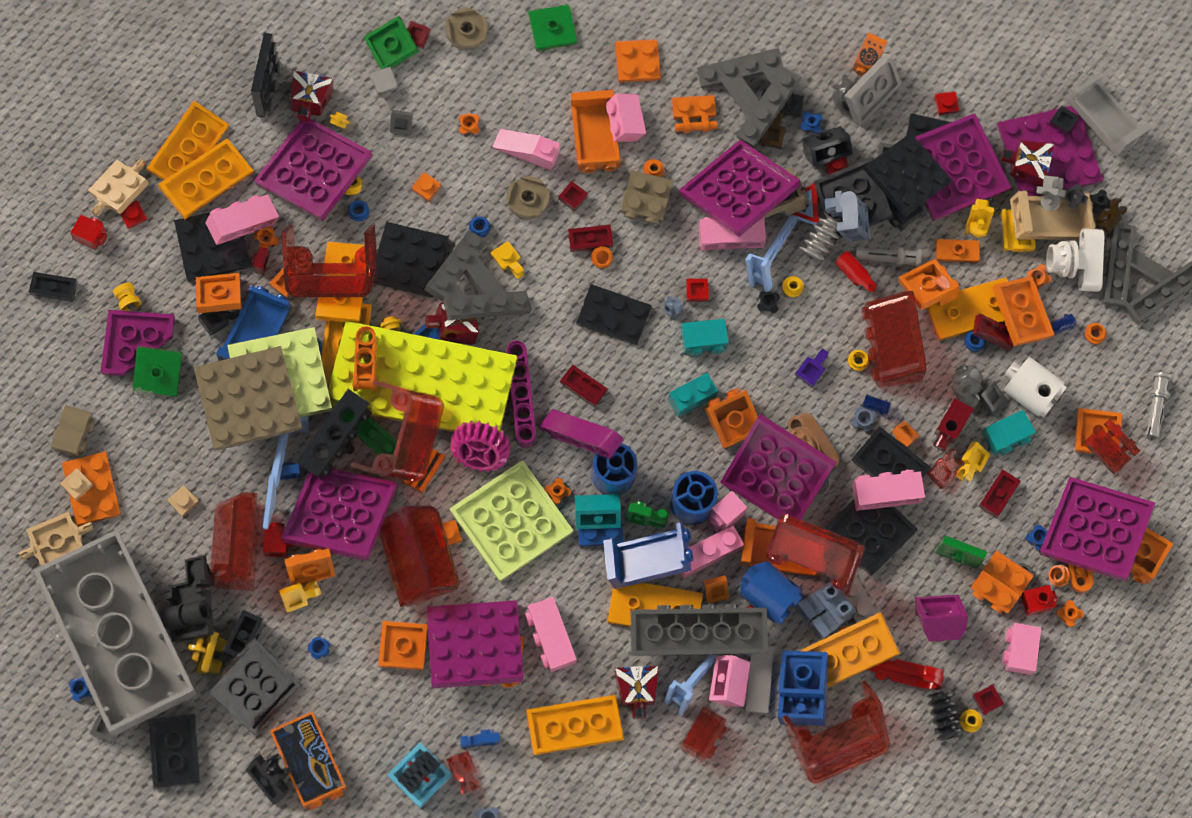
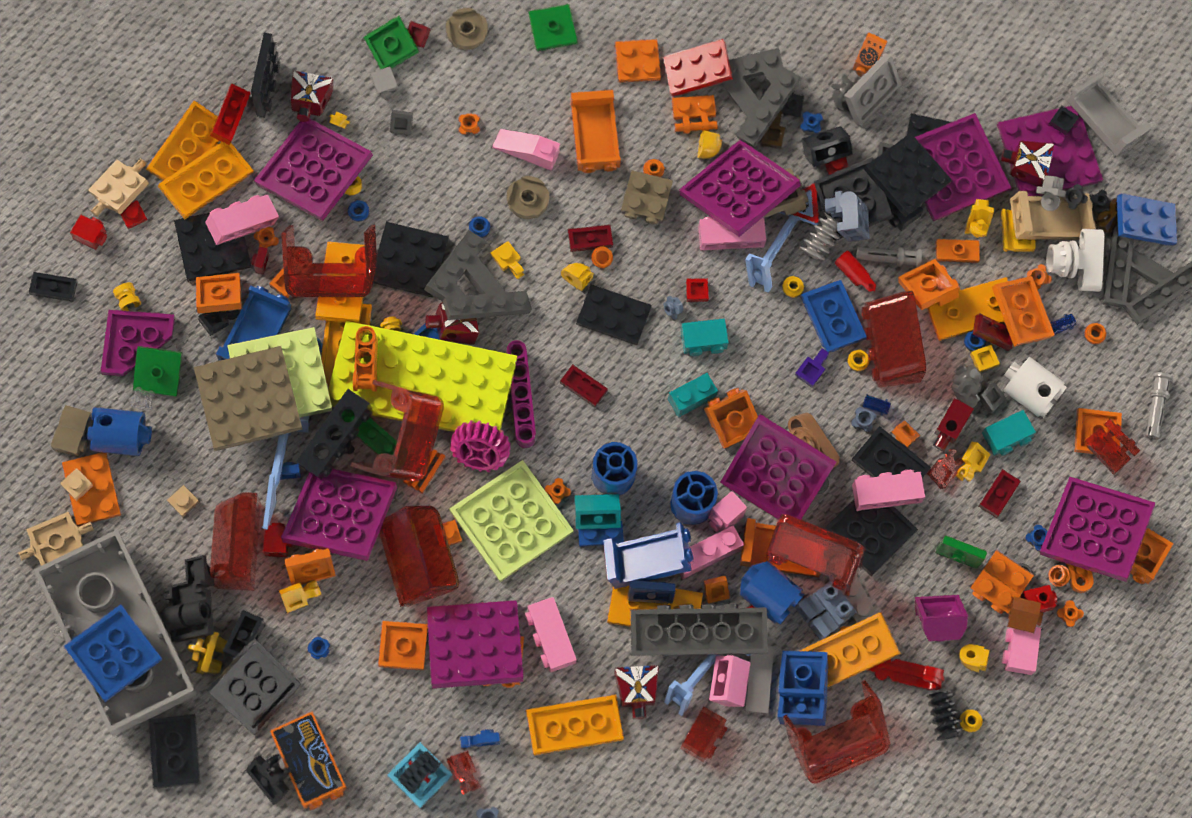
blue plate [69,676,92,701] -> none
dark grey plate [90,713,116,744] -> none
orange plate [411,172,441,202] -> none
magenta beam [539,409,624,458] -> none
dark red plate [558,181,588,212] -> none
bright pink brick [606,94,646,142] -> none
green plate [626,501,669,529] -> none
black plate [757,291,780,313] -> none
red plate [934,91,960,115] -> none
dark red plate [972,684,1004,716] -> none
none -> blue plate [64,604,162,702]
none -> blue cylinder [87,407,152,456]
none -> red plate [210,83,251,145]
none -> yellow piece [561,263,593,291]
none -> dark blue plate [628,580,676,604]
none -> plate [663,39,733,97]
none -> yellow piece [698,131,722,159]
none -> blue plate [801,280,867,353]
none -> yellow piece [960,644,990,672]
none -> yellow plate [970,345,1000,373]
none -> dark orange brick [1007,597,1044,633]
none -> plate [1117,193,1177,246]

